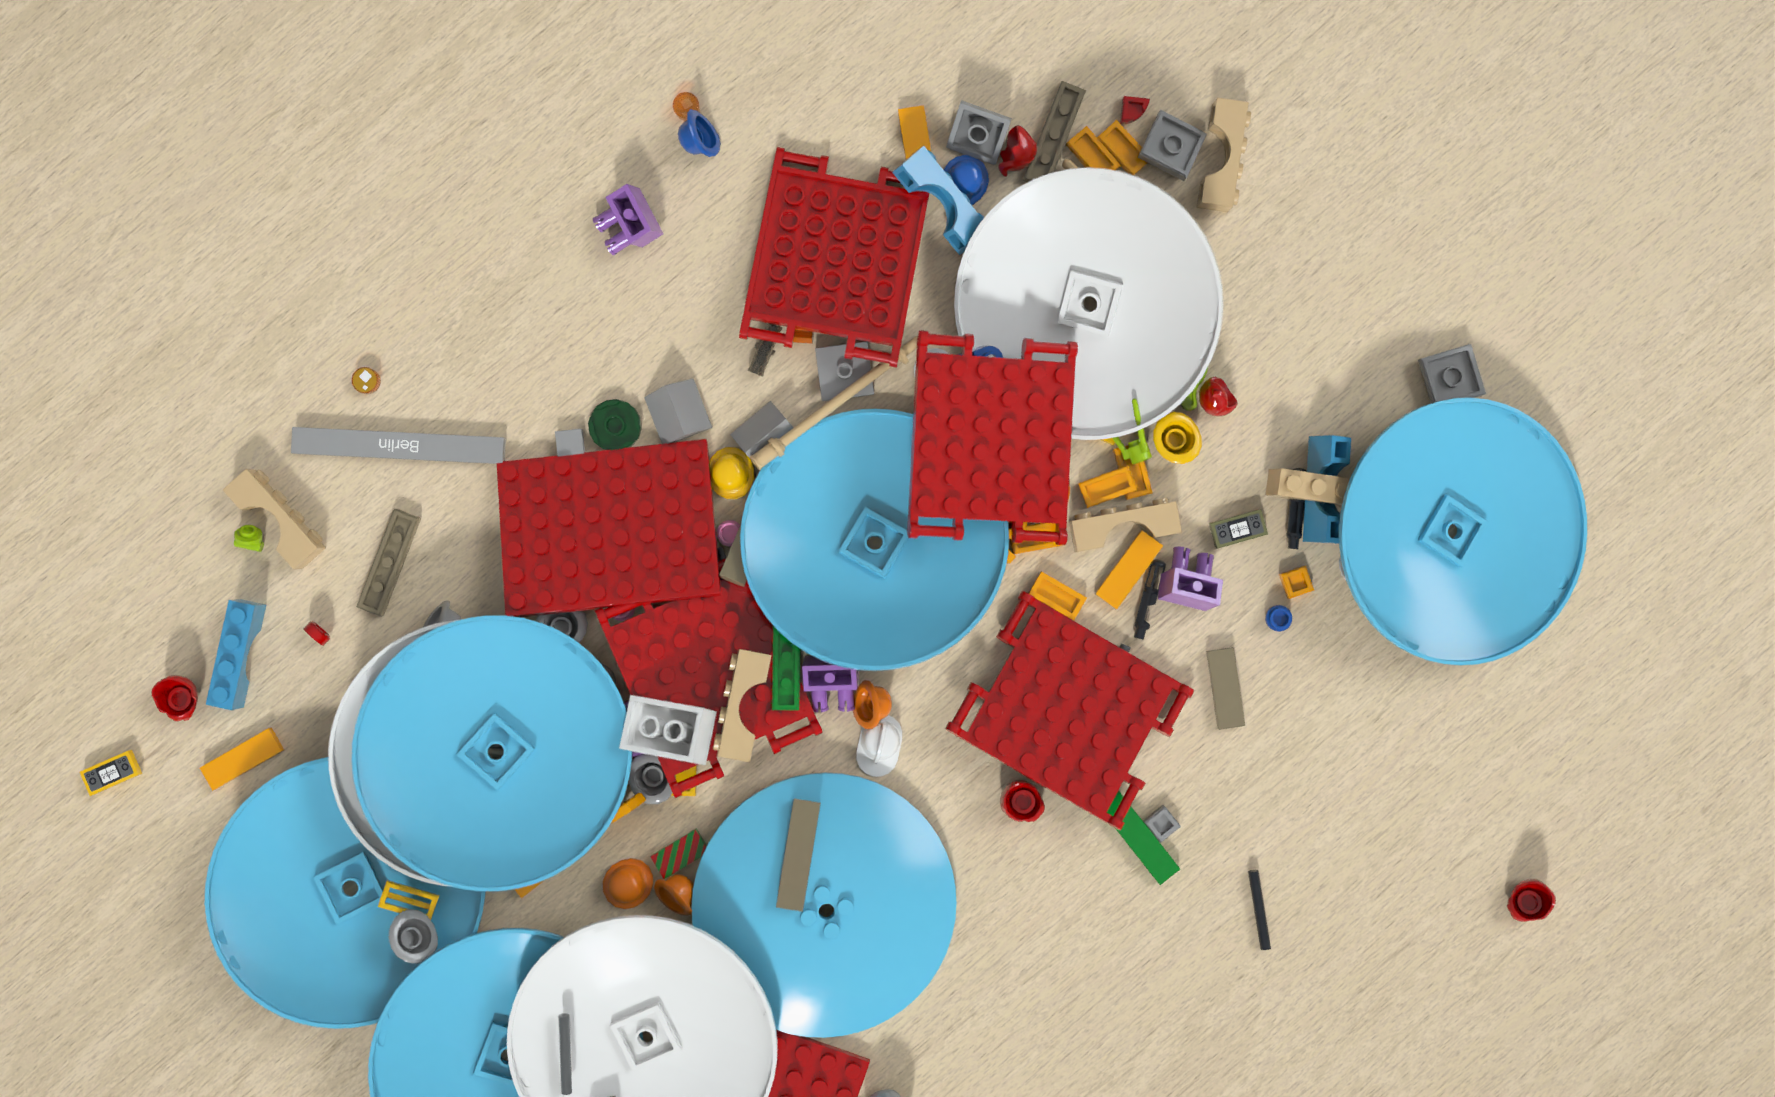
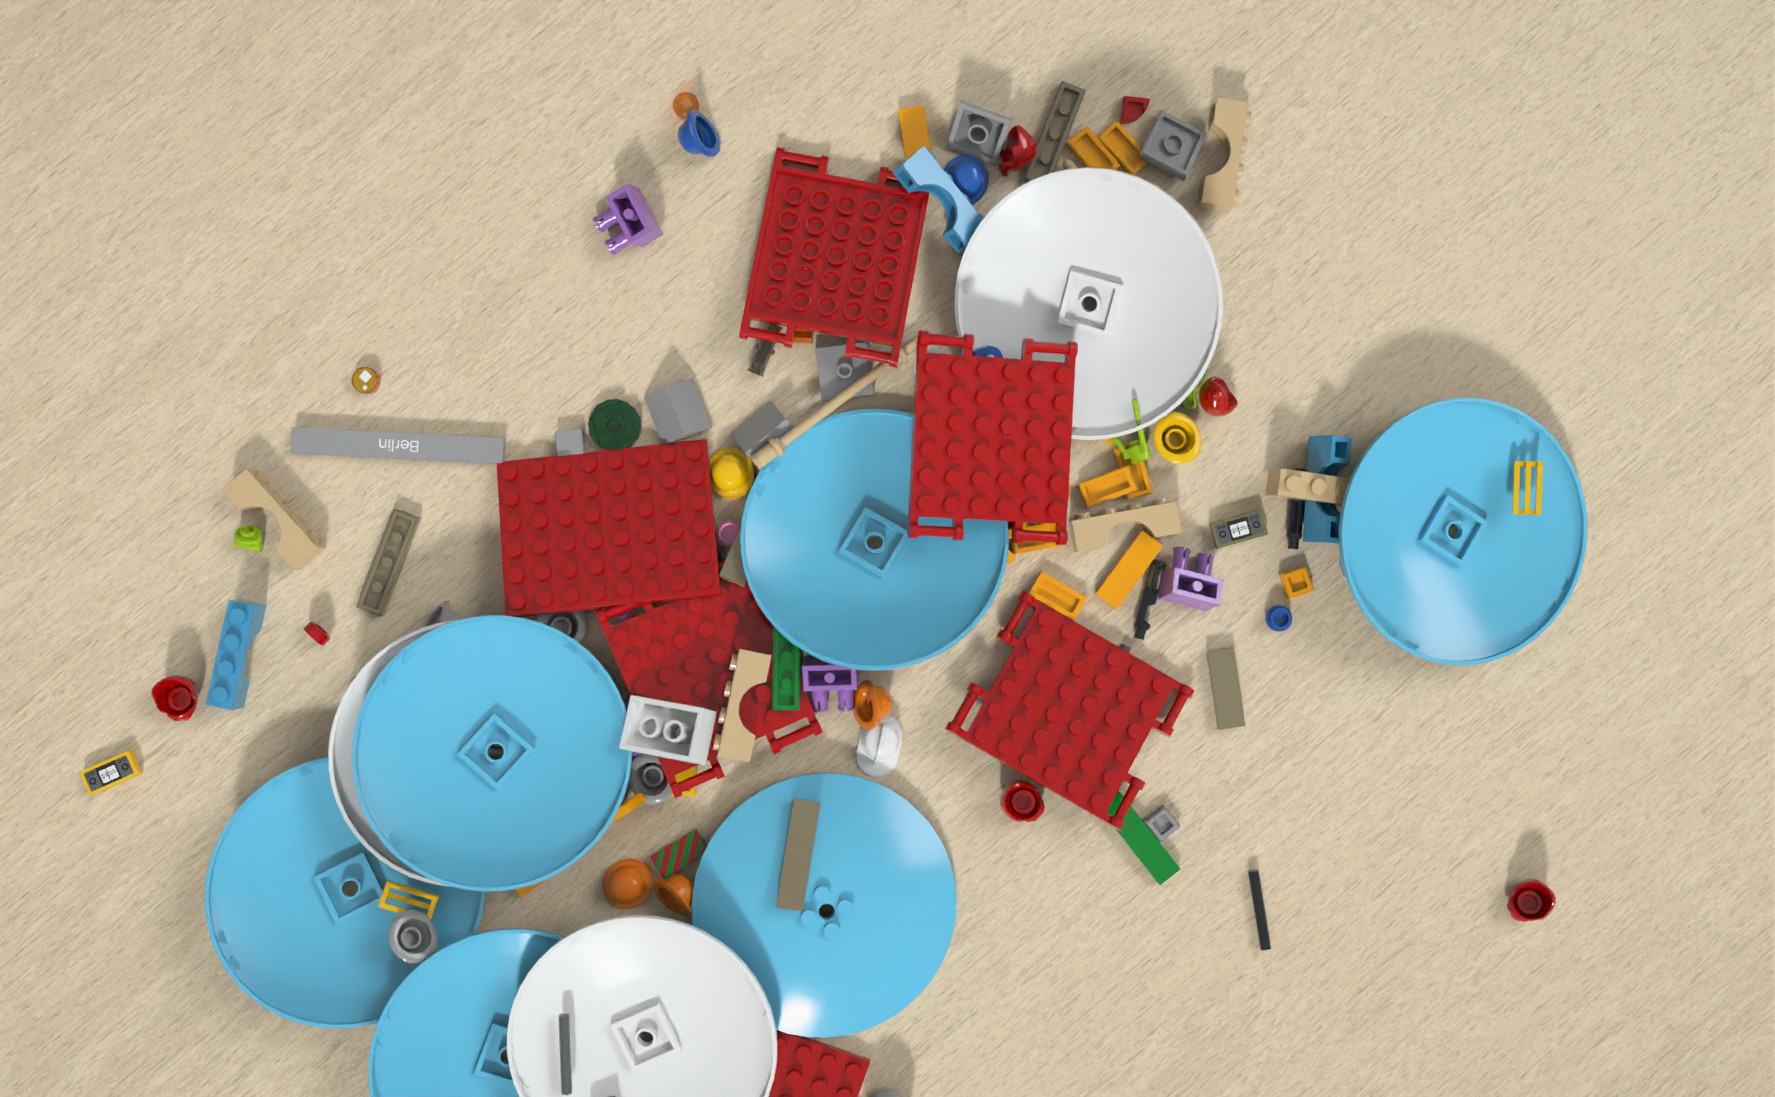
light orange tile [200,727,284,791] -> none
light grey plate [1418,344,1486,403] -> none
none -> yellow tile [1512,461,1543,515]

